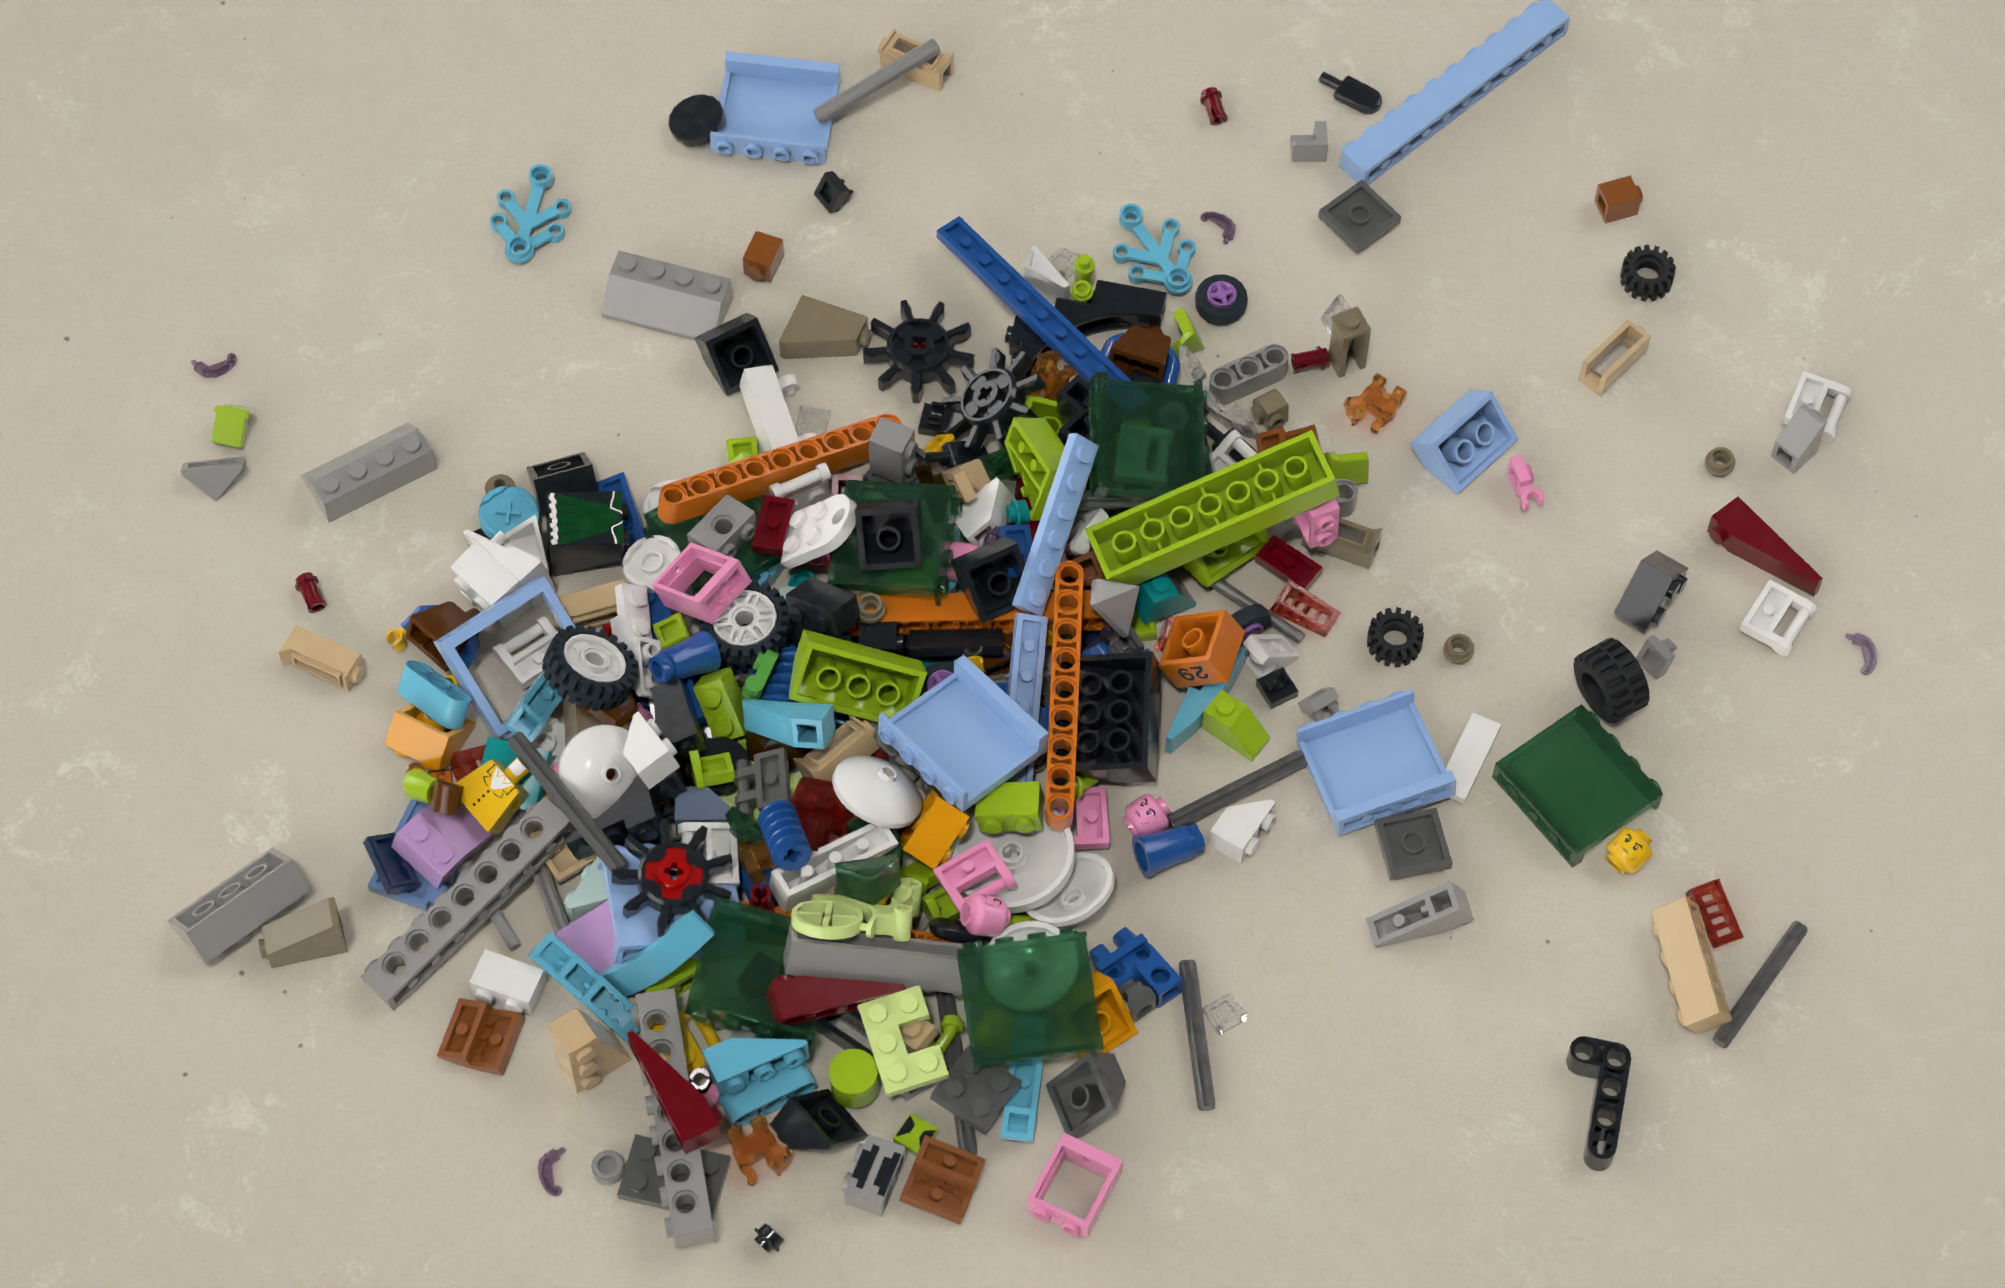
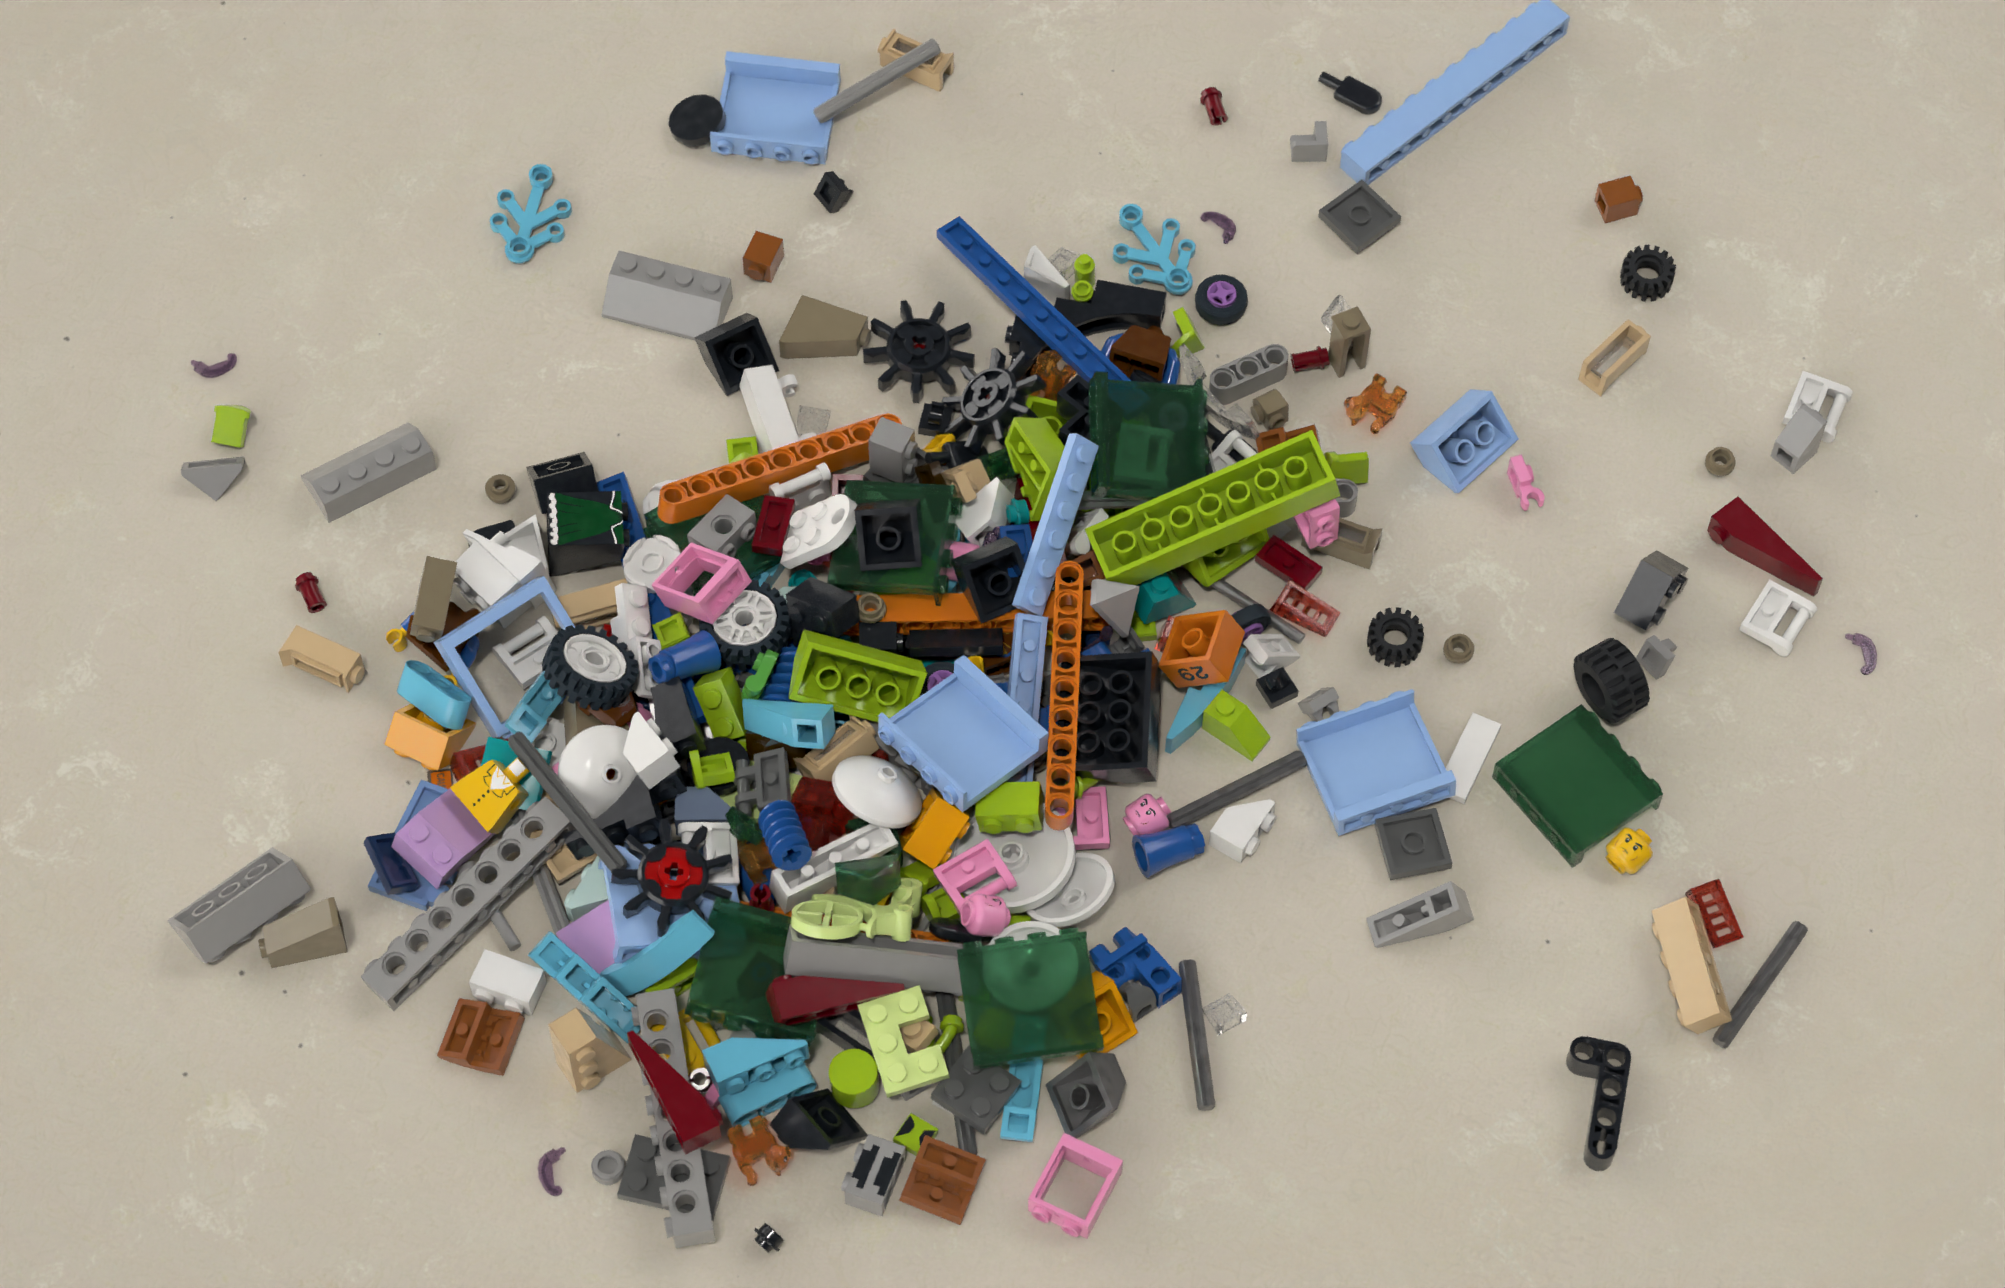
piece [402,763,464,815] -> none
medium azure tile [478,485,539,539] -> none
none -> dark tan slope [410,556,457,642]

